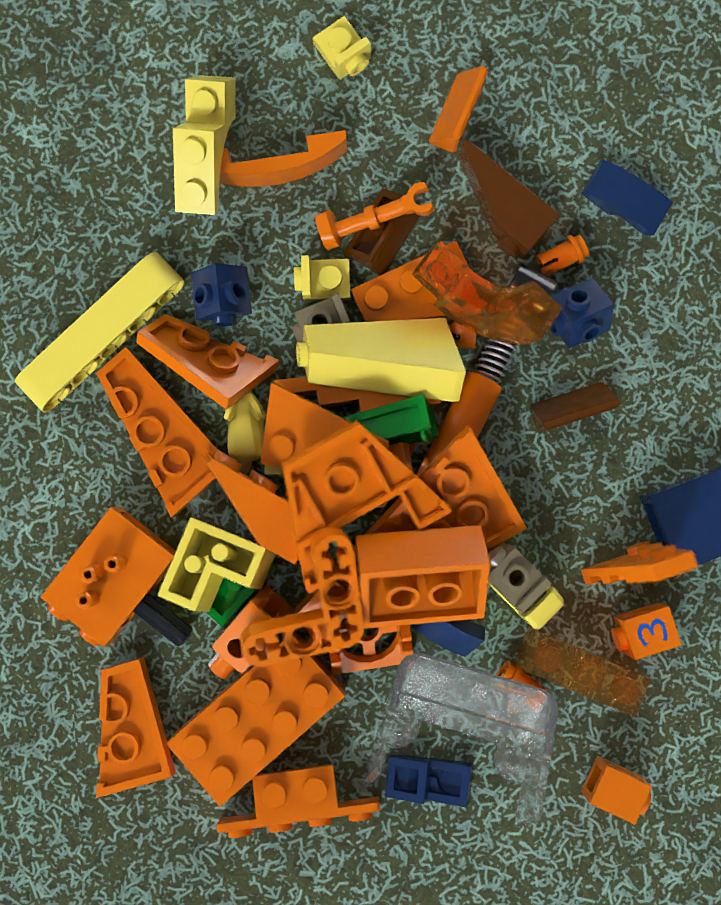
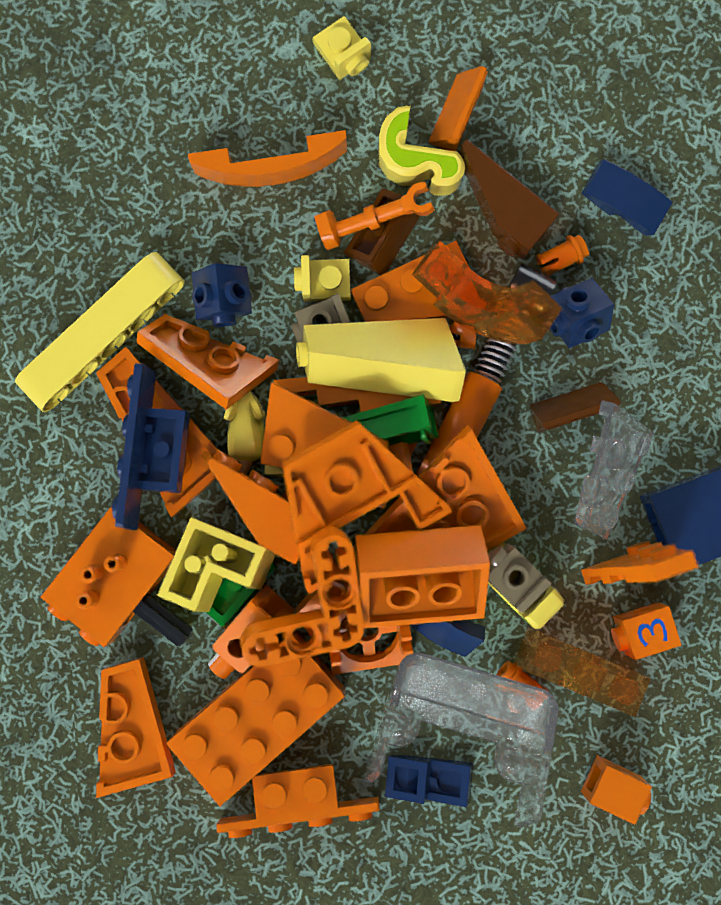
light yellow arch [173,75,236,215] -> none
none -> dark blue bracket [112,363,190,531]
none -> light yellow animal [378,105,465,196]
none -> clear wing [574,400,654,540]

